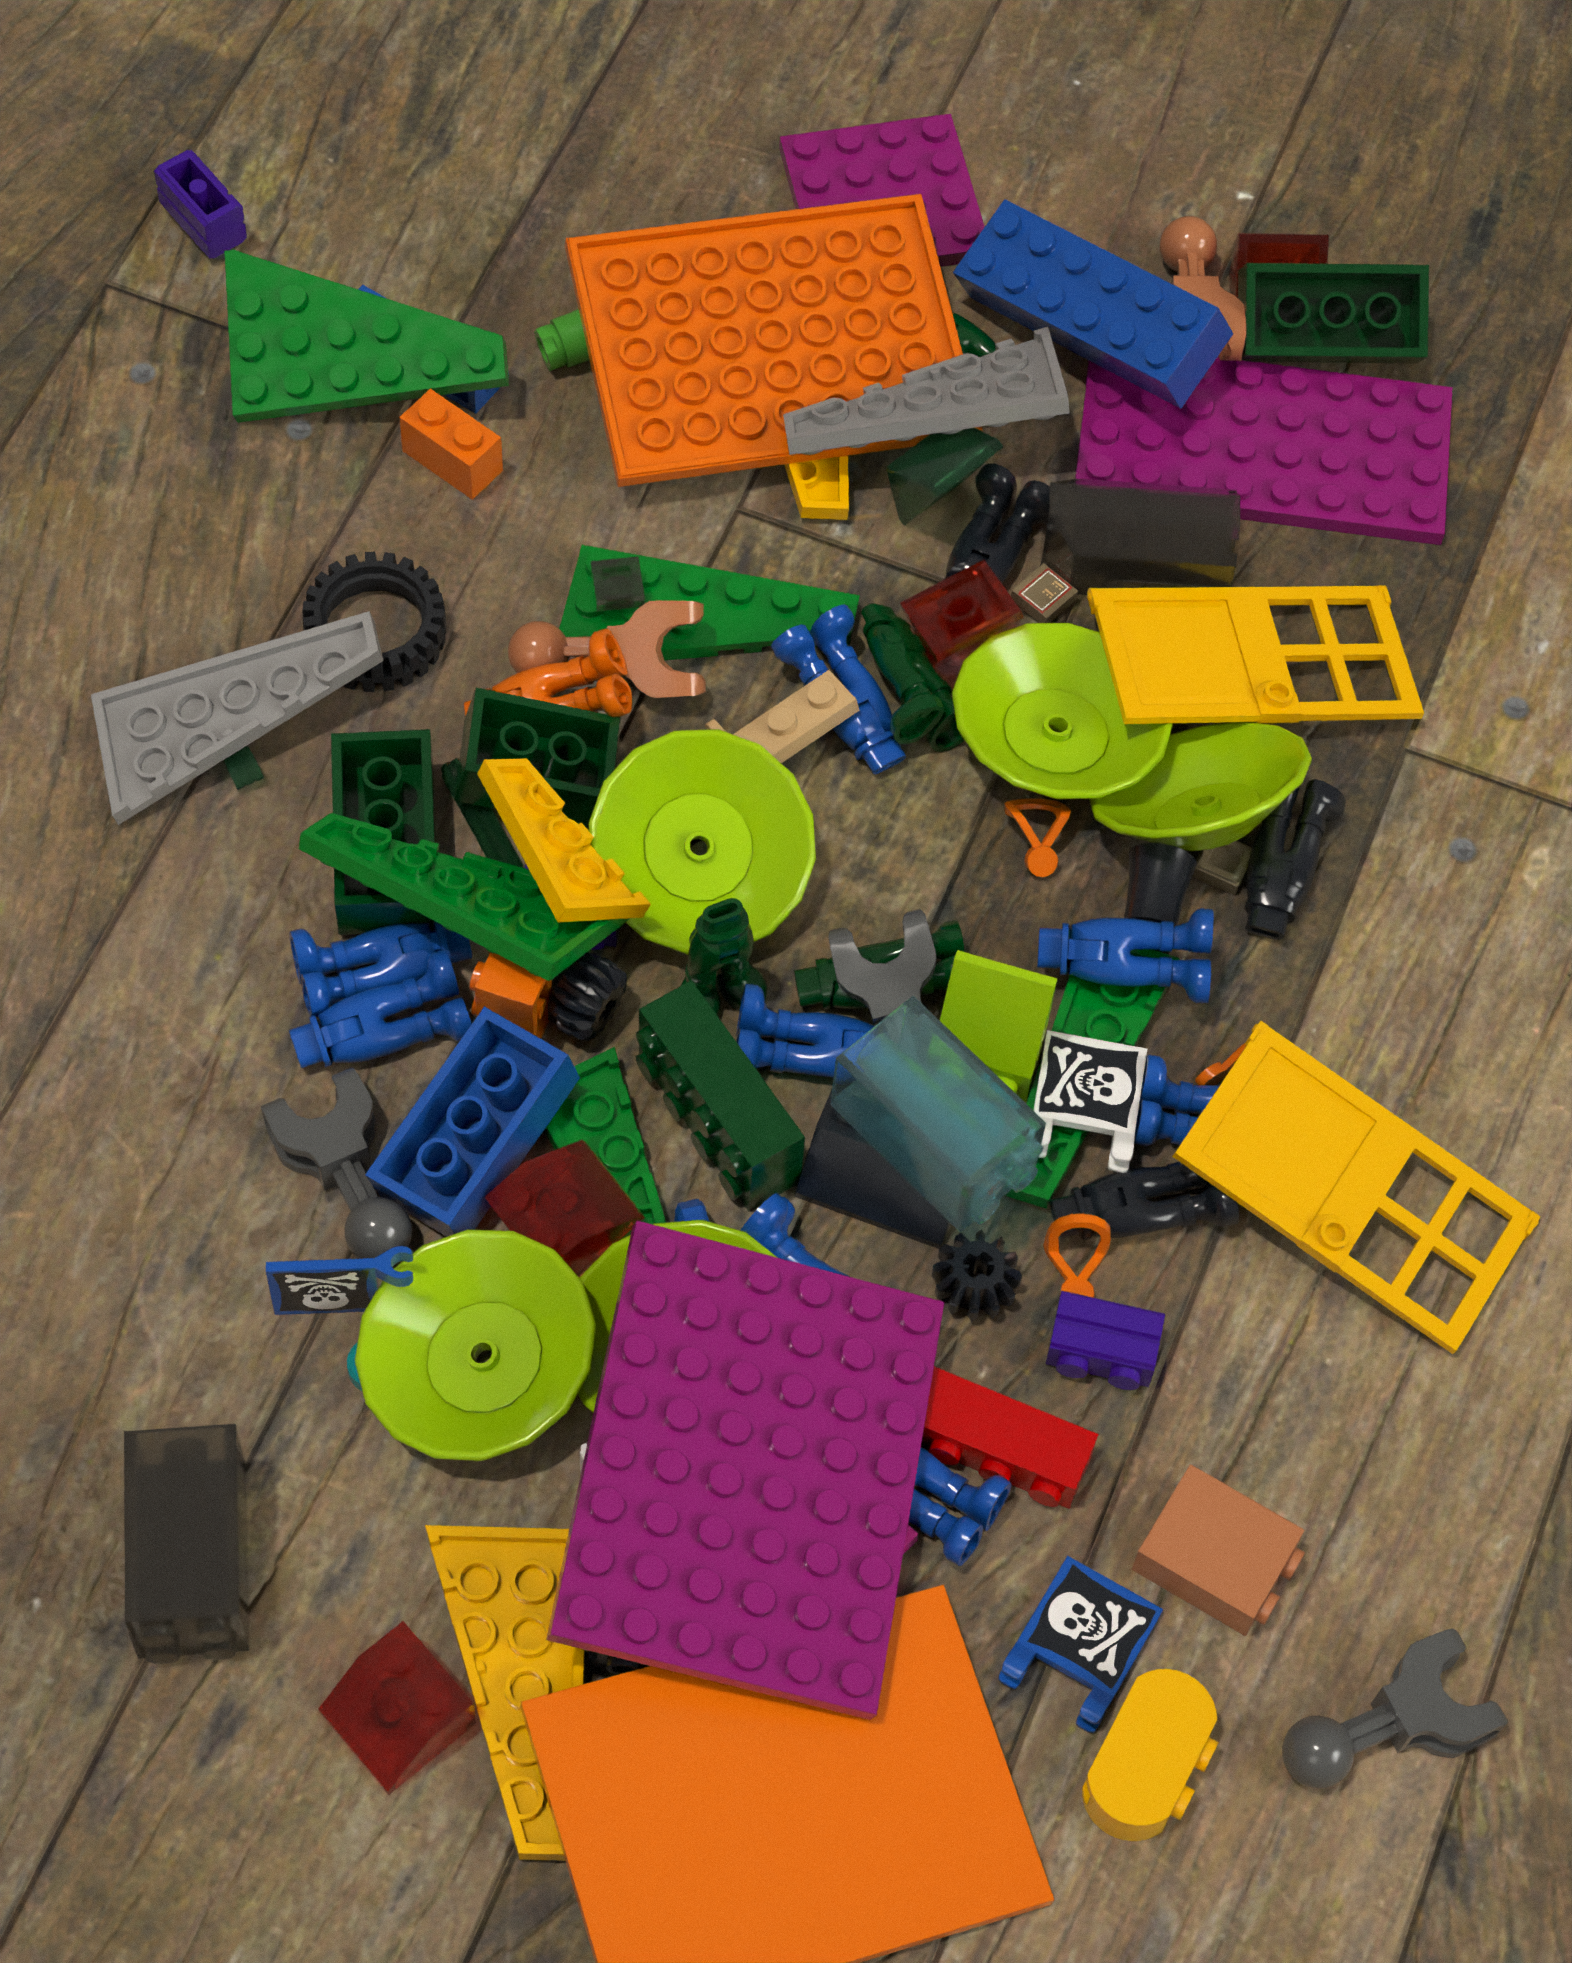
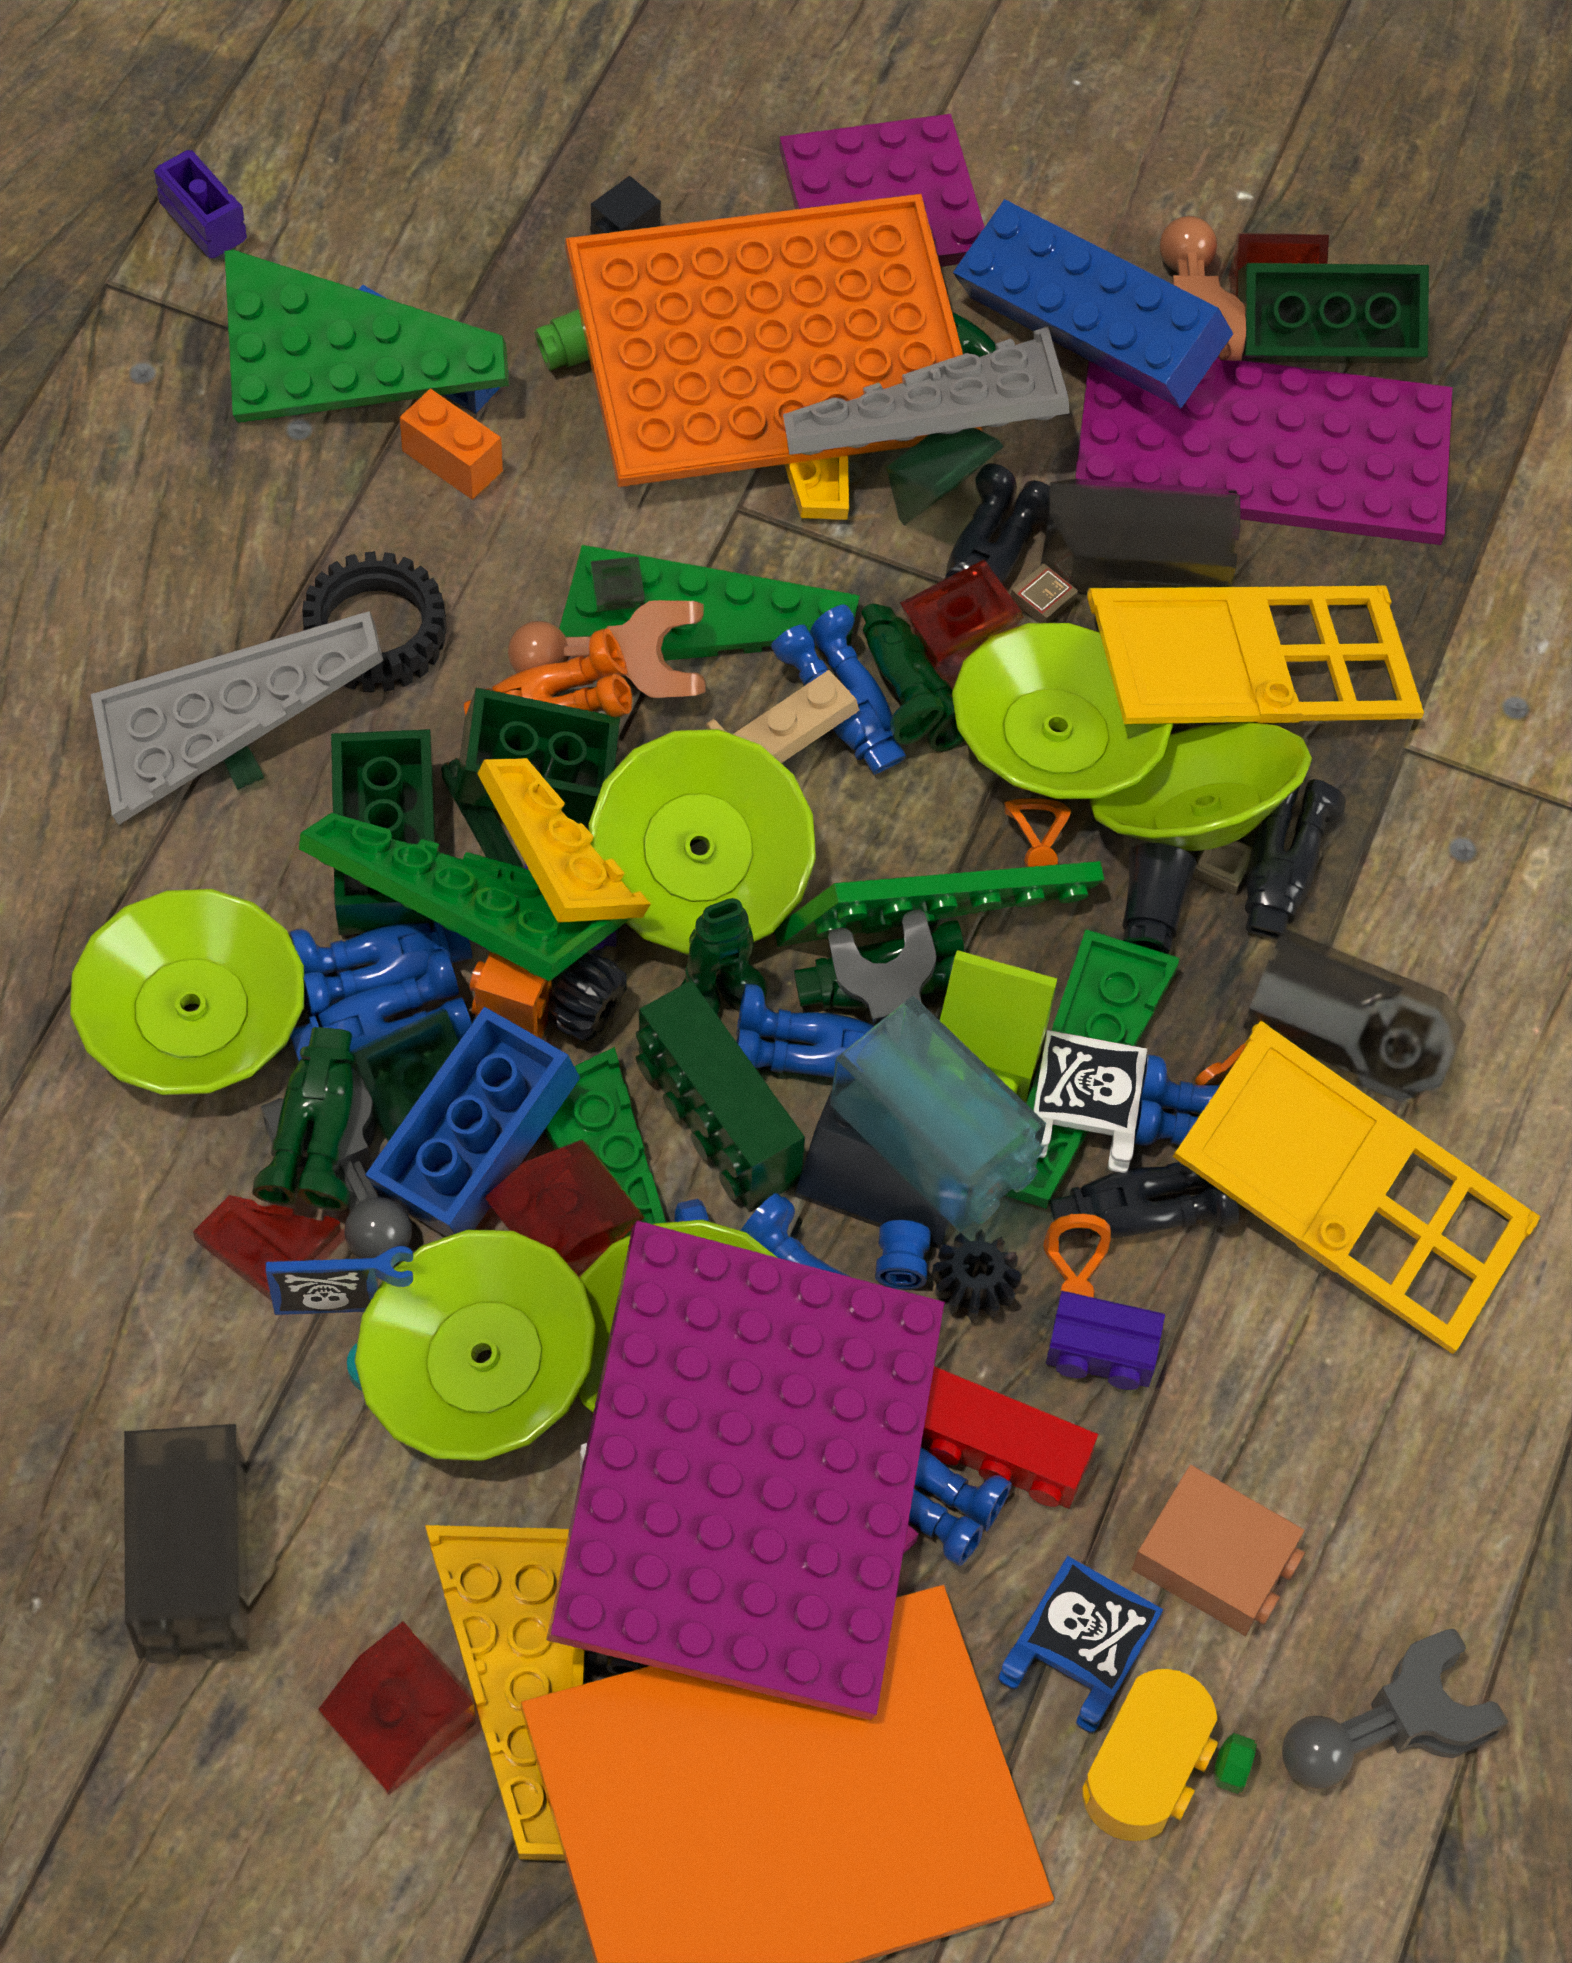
blue piece [1037,908,1214,1003] -> none
none -> lime dish [70,889,304,1095]
none -> clear red wing [193,1195,341,1301]
none -> dark green piece [252,1027,354,1211]
none -> clear green slope [350,1008,459,1142]
none -> black brick [590,176,661,235]
none -> green wing [774,861,1105,947]
none -> blue wheel [875,1220,931,1290]
none -> green tile [1214,1733,1257,1794]
none -> clear smoke brick [1243,929,1466,1102]

